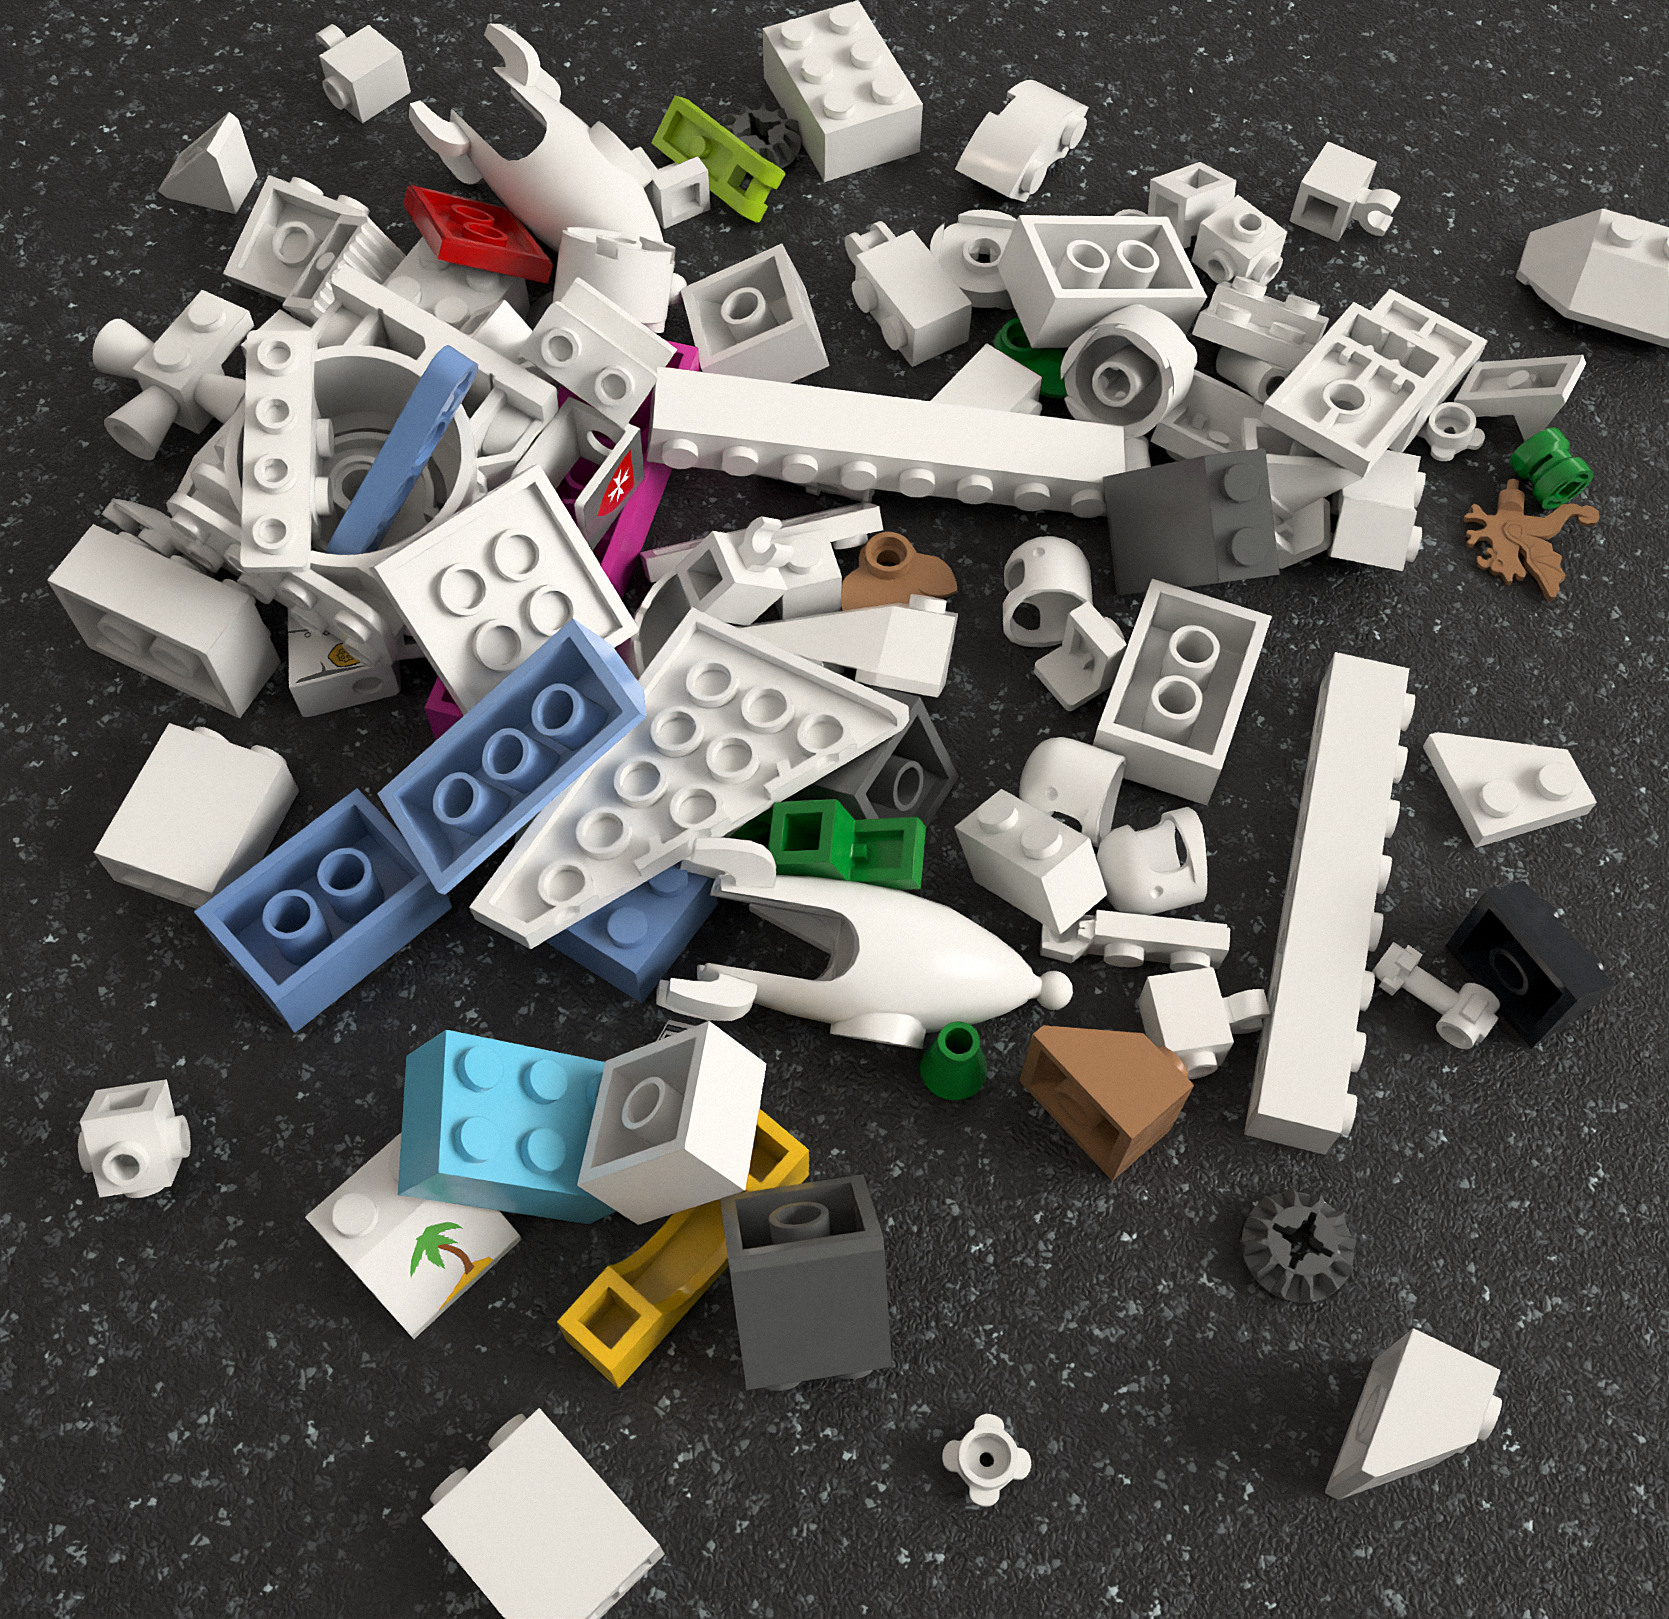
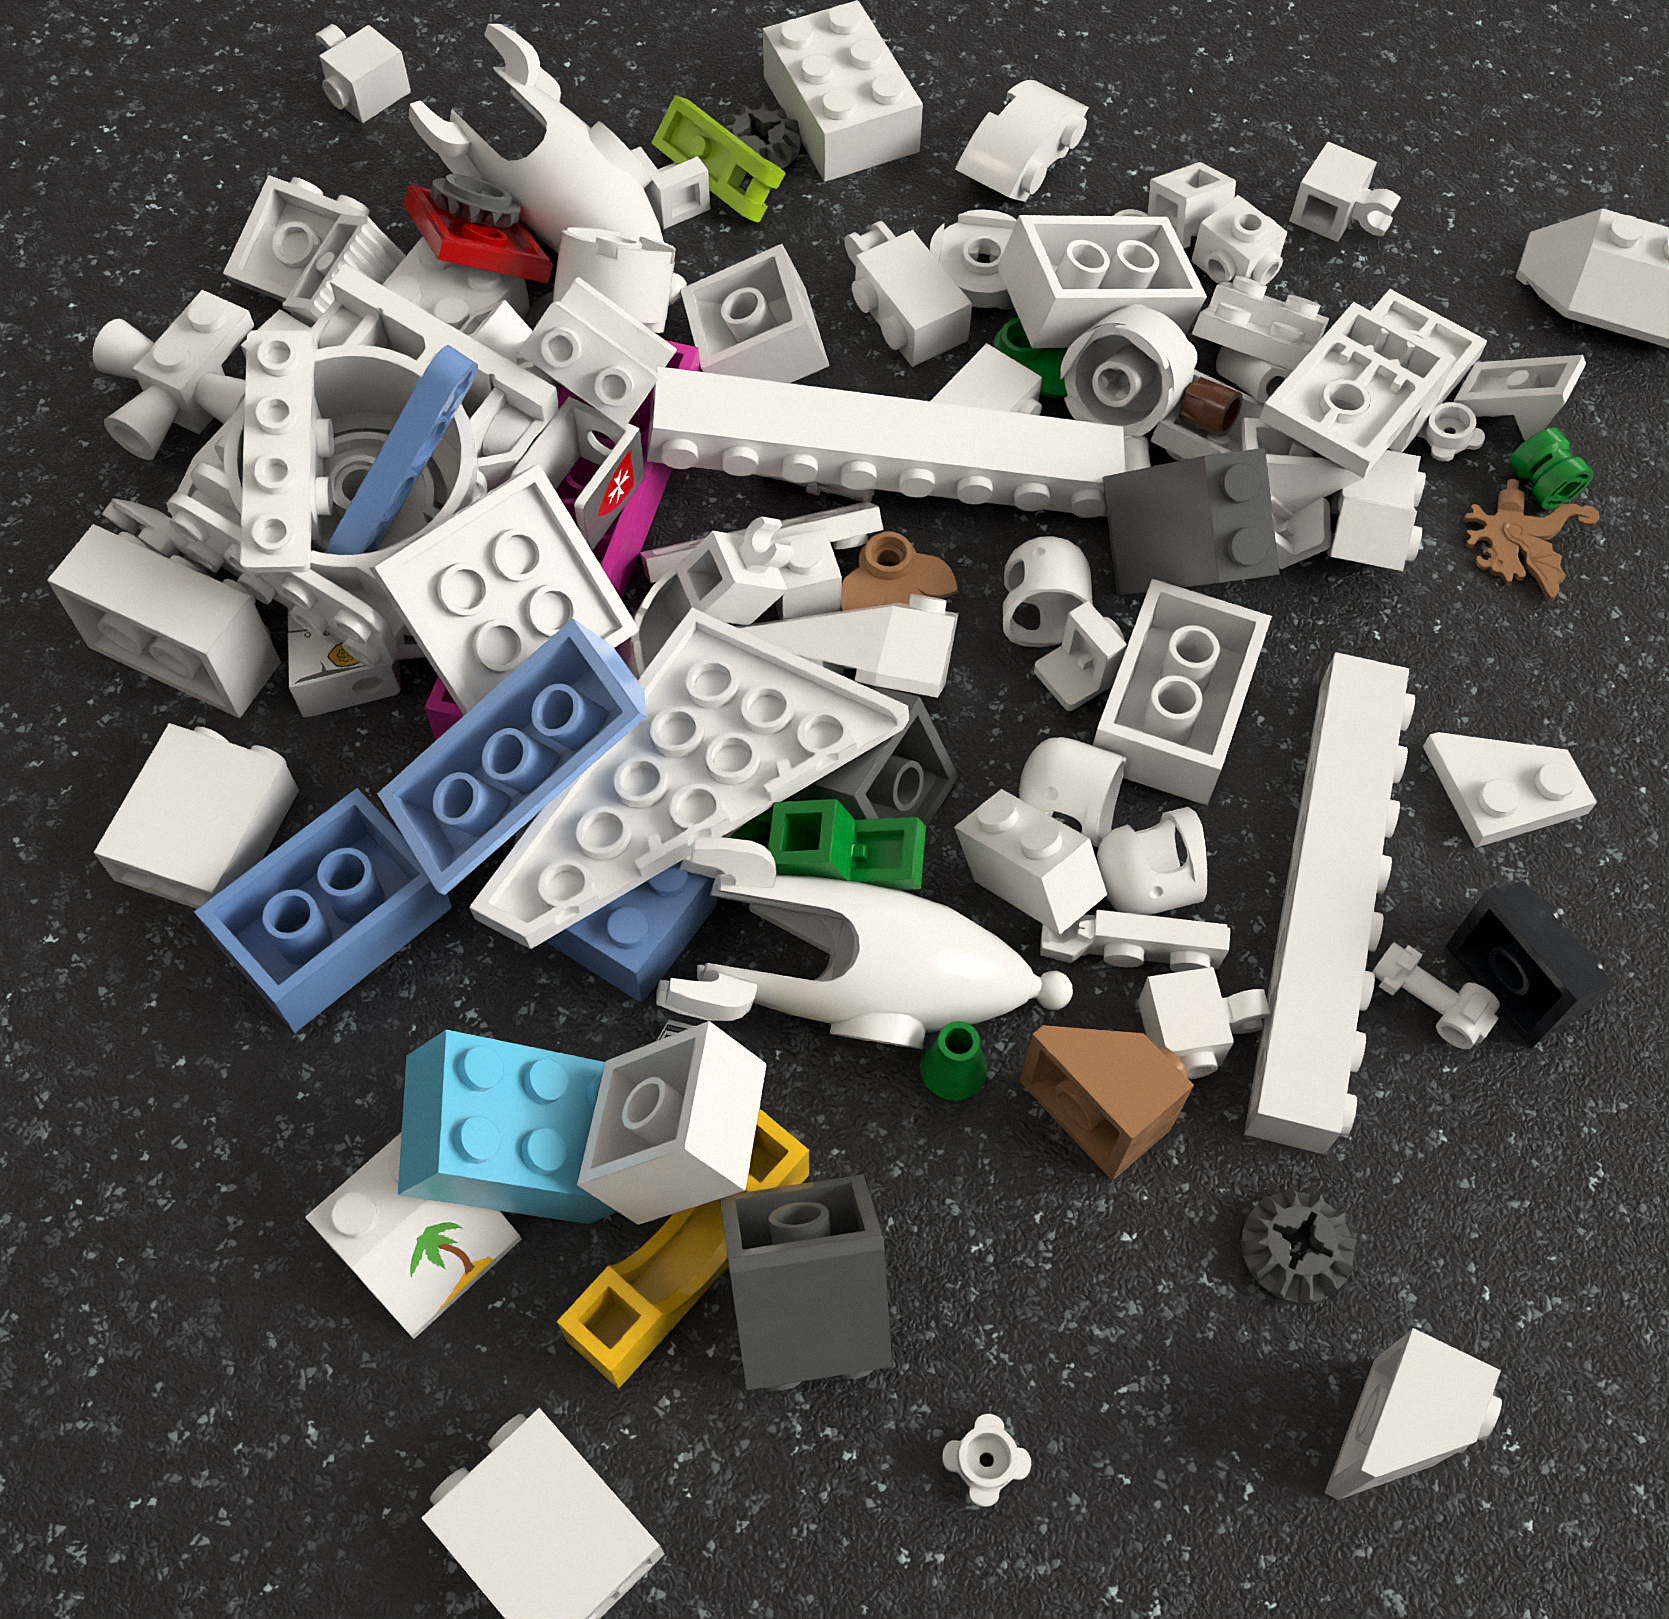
white brick [78,1079,191,1198] -> none
white slope [158,112,258,214] -> none
none -> dark grey gear [430,174,521,228]
none -> reddish brown hose [1178,377,1243,437]

